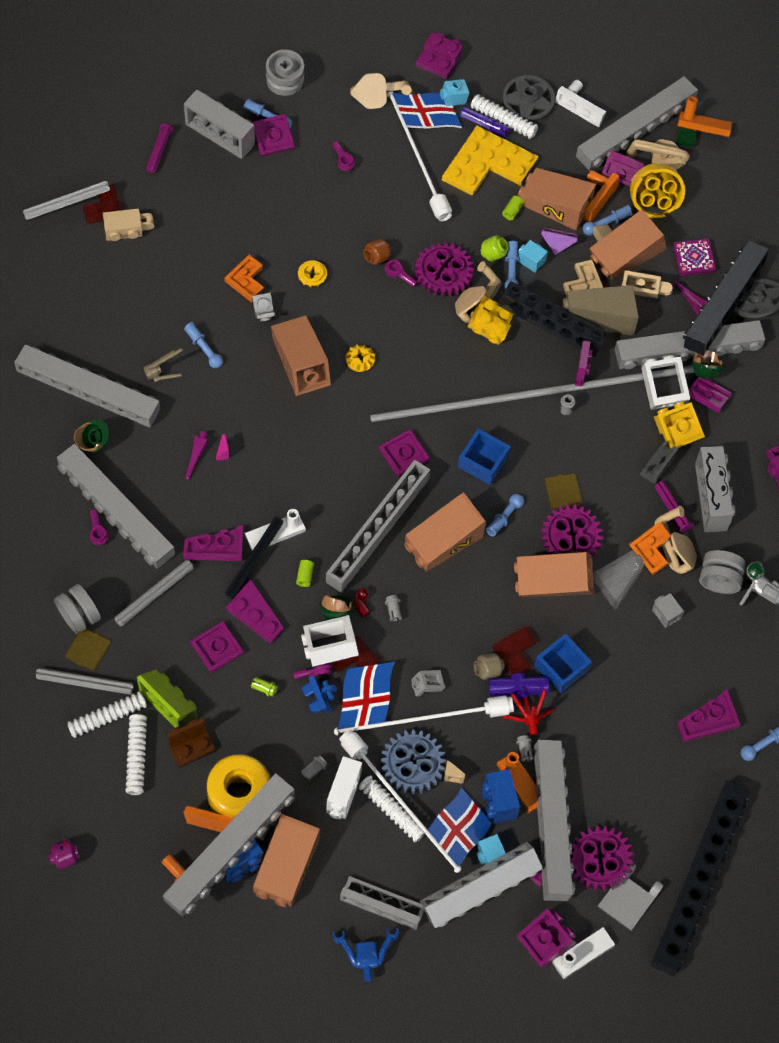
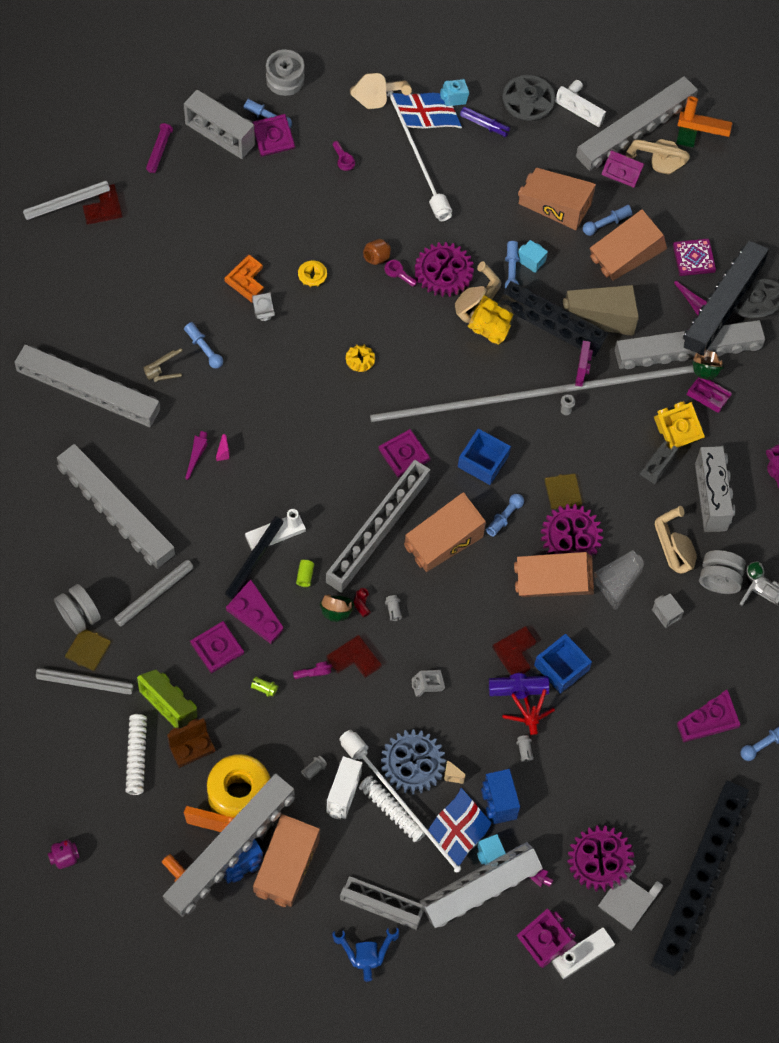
white piece [67,691,147,738] -> none
dark green piece [74,419,110,453] -> none
magenta plate [90,510,109,545] -> none
tan brick [103,208,154,241] -> none
magenta wing [183,525,244,561] -> none
nougat slope [271,315,331,396] -> none
white window [301,615,359,666] -> none
blue hips [302,675,337,714] -> none
flag [334,662,514,735] -> none
magenta plate [416,32,463,79] -> none
yellow plate [442,126,539,196] -> none
white piece [471,94,538,139] -> none
dark tan head [474,653,504,680] -> none
lime head [481,235,508,262] -> none
orange piece [497,752,537,814] -> none
lime piece [502,195,524,220] -> none
light grey brick [533,740,575,901] -> none
medium lavender slope [541,227,578,255] -> none
tan plate [563,260,603,294] -> none
orange piece [584,170,619,222] -> none
tan slope [593,225,612,241] -> none
tan brick [622,270,672,299] -> none
orange plate [629,522,671,575] -> none
yellow cylinder [630,163,685,218] -> none
white window [641,355,690,410] -> none
magenta axle [655,481,694,533] -> none

